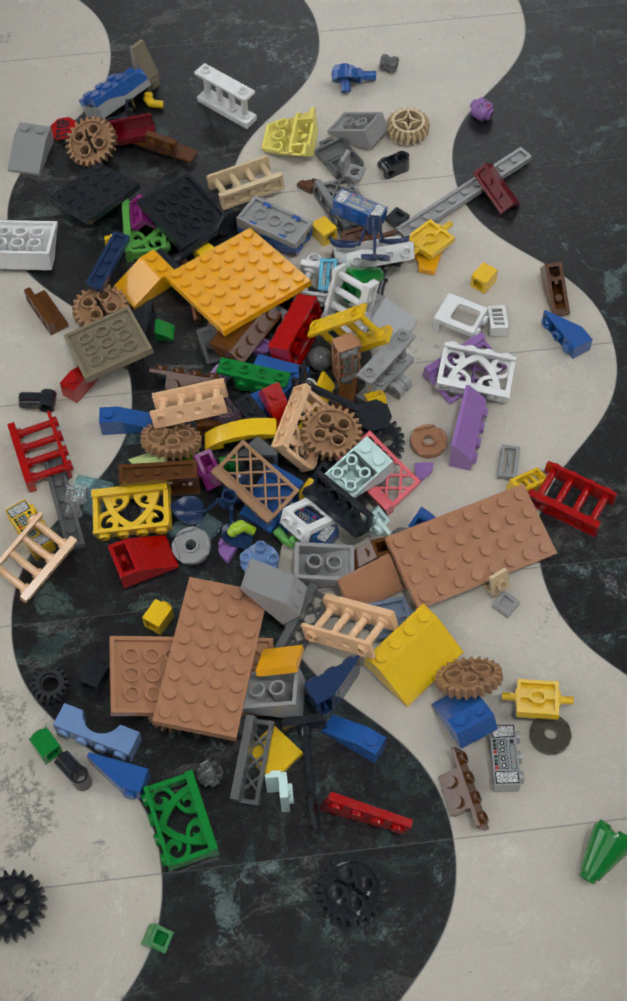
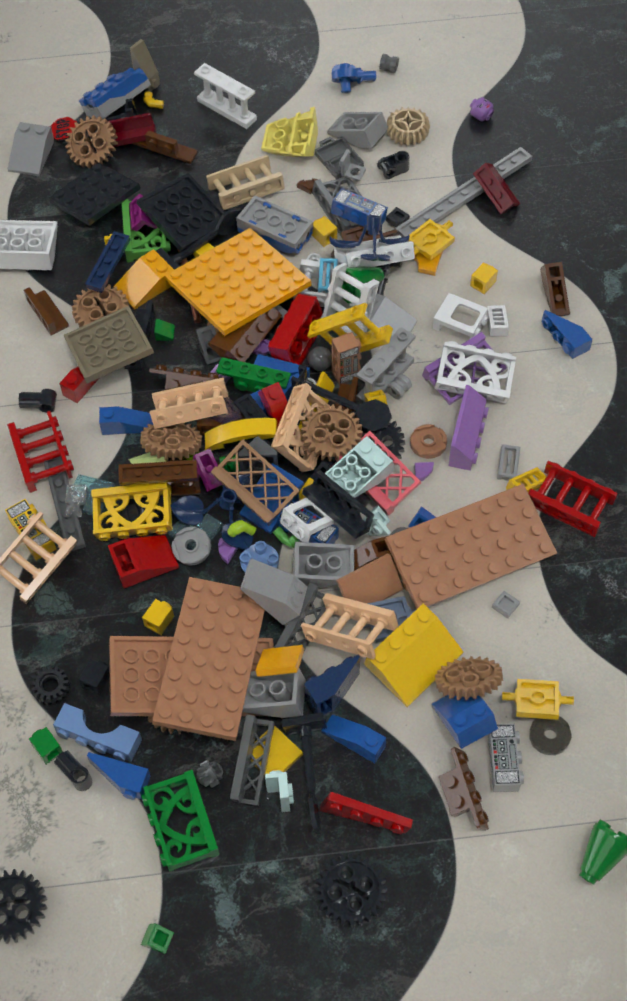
tan bracket [482,568,510,597] -> none

